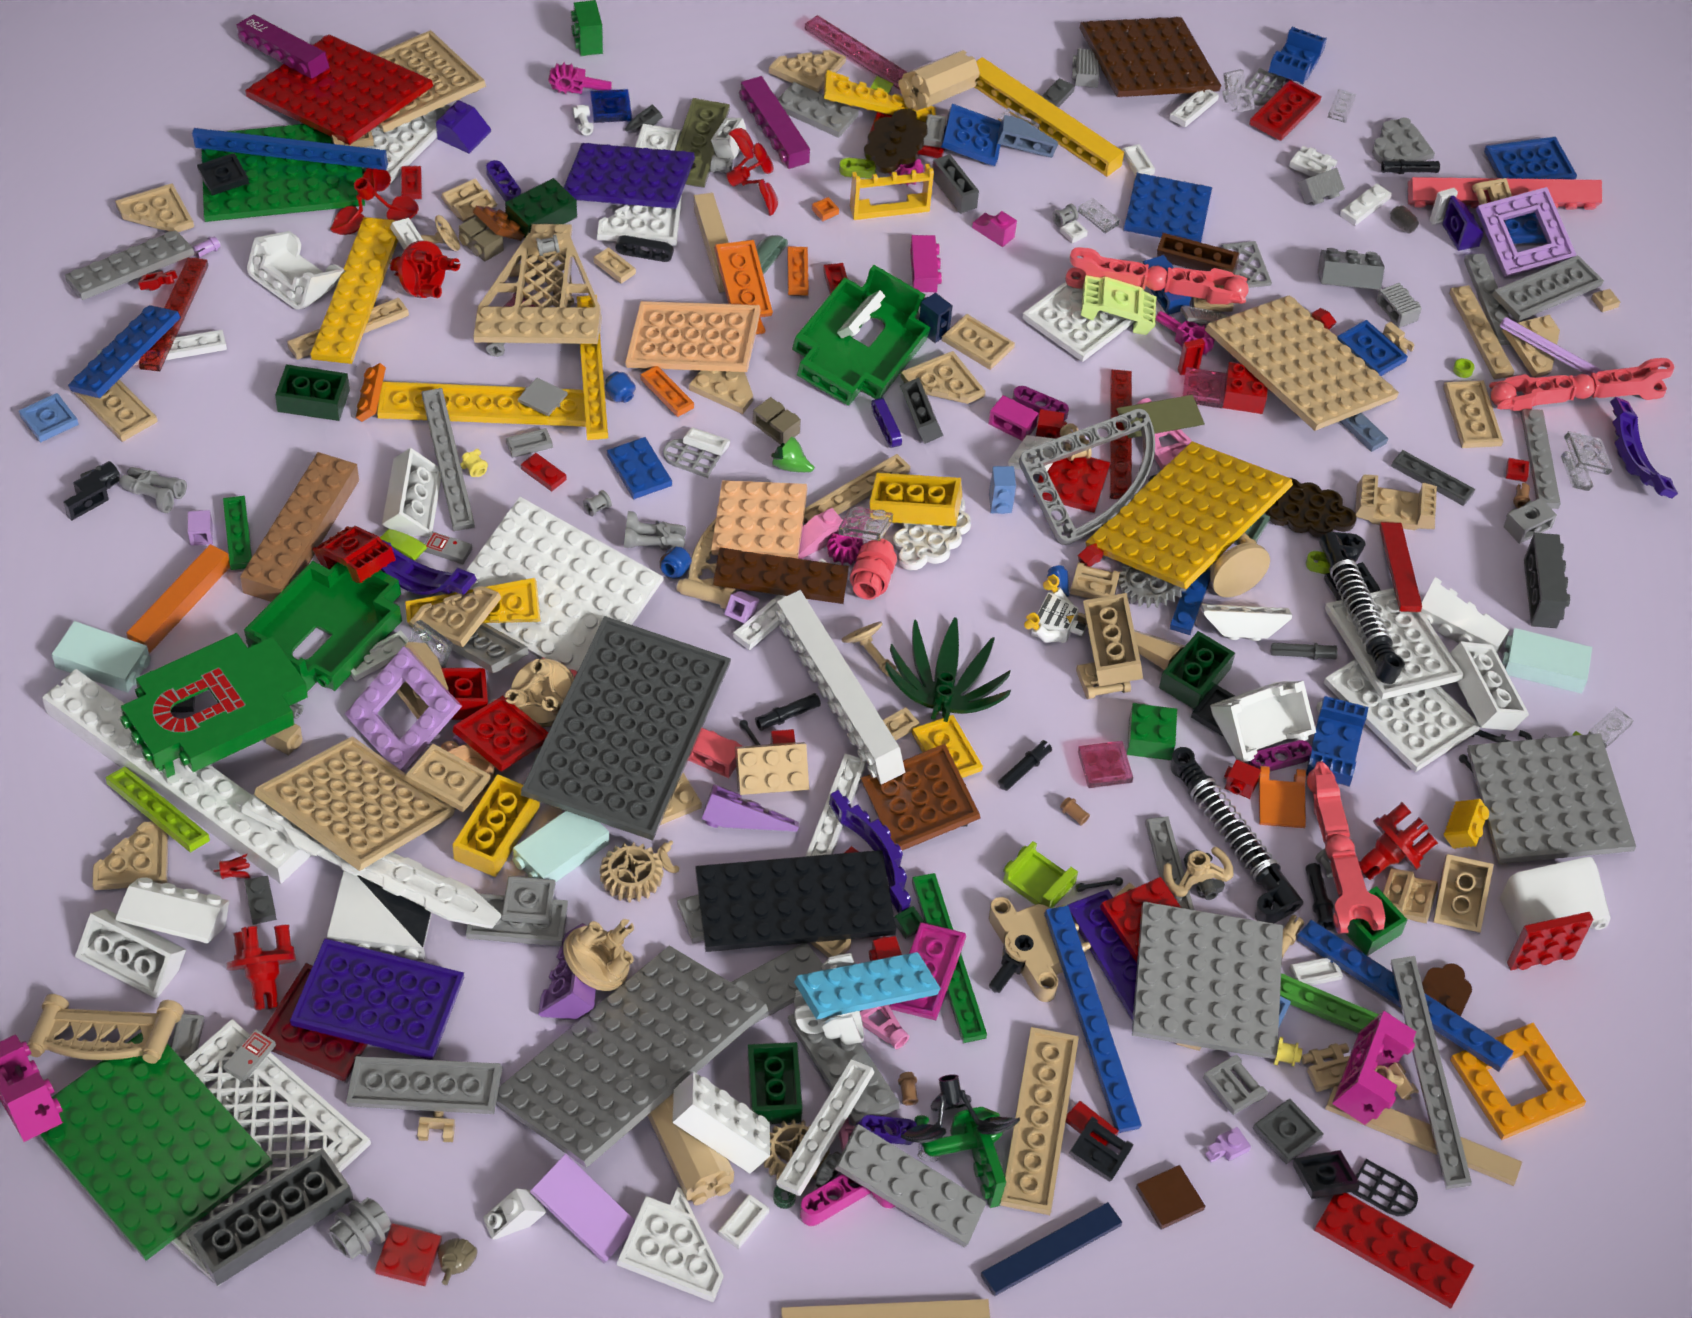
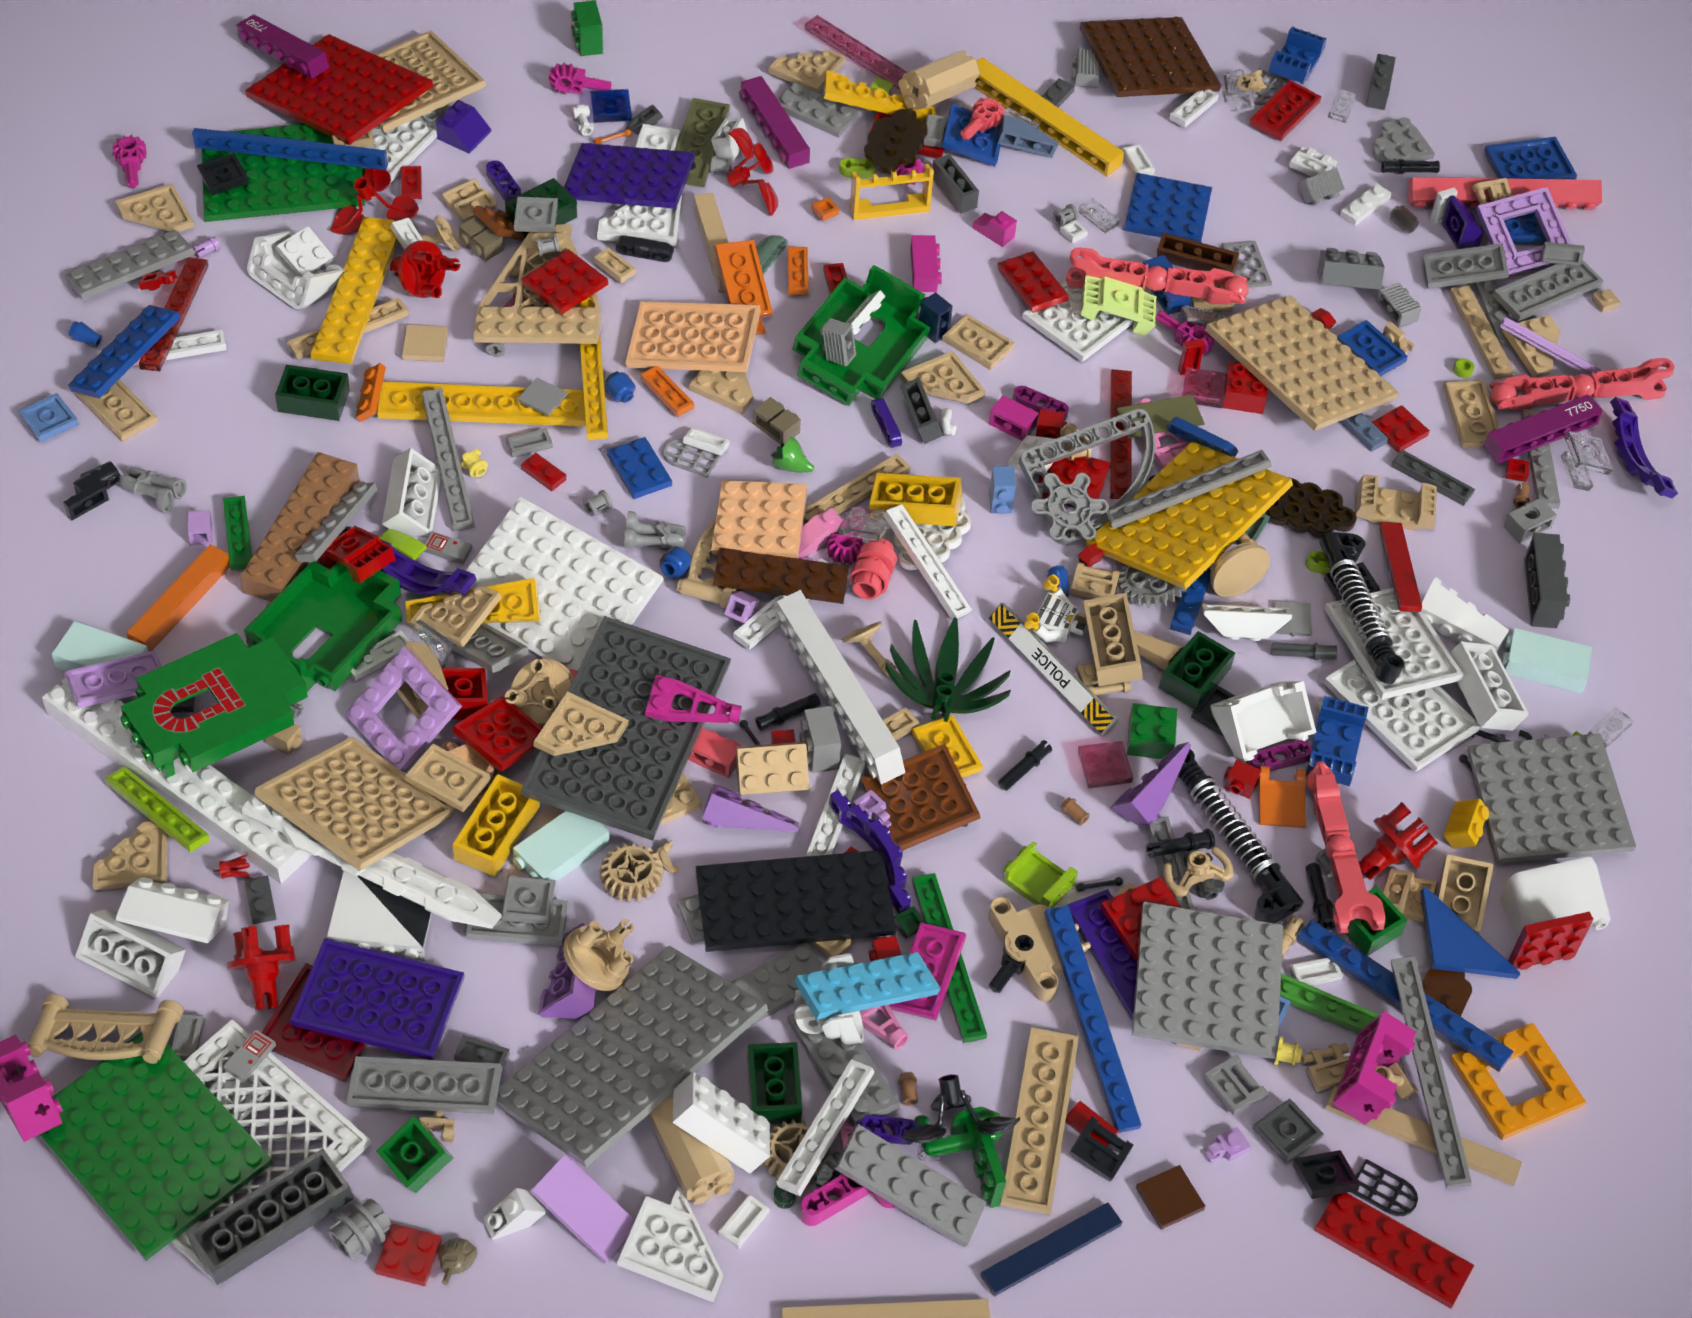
none -> lavender tile [64,650,162,708]
none -> blue cone [68,321,102,347]
none -> dark pink gear [112,134,147,189]
none -> white plate [276,226,334,277]
none -> light grey plate [295,482,378,562]
none -> green brick [376,1116,454,1193]
none -> tan tile [402,325,448,362]
none -> dark grey plate [454,1035,510,1074]
none -> light grey plate [514,197,558,233]
none -> red plate [521,249,609,315]
none -> tan plate [534,692,629,756]
none -> orange hinge [594,129,632,144]
none -> dark pink plate [645,675,742,724]
none -> light grey brick [800,706,841,773]
none -> light grey brick [821,318,856,366]
none -> lavender plate [853,790,891,828]
none -> white plate [883,505,972,620]
none -> white arm [940,408,957,436]
none -> coral gear [960,96,1005,140]
none -> tile [988,602,1119,736]
none -> red plate [998,251,1069,313]
none -> light grey plate [1031,473,1109,540]
none -> light grey tile [1105,450,1271,529]
none -> medium lavender wedge [1110,742,1191,825]
none -> black pin [1146,829,1215,858]
none -> blue beam [1167,417,1238,457]
none -> tan connector [1237,70,1268,94]
none -> light grey piece [1274,601,1312,637]
none -> dark grey brick [1366,54,1396,110]
none -> red plate [1372,405,1430,453]
none -> blue tile [1420,887,1520,979]
none -> light grey plate [1423,243,1508,289]
none -> magenta brick [1483,394,1603,464]
none -> light grey tile [1541,242,1585,266]

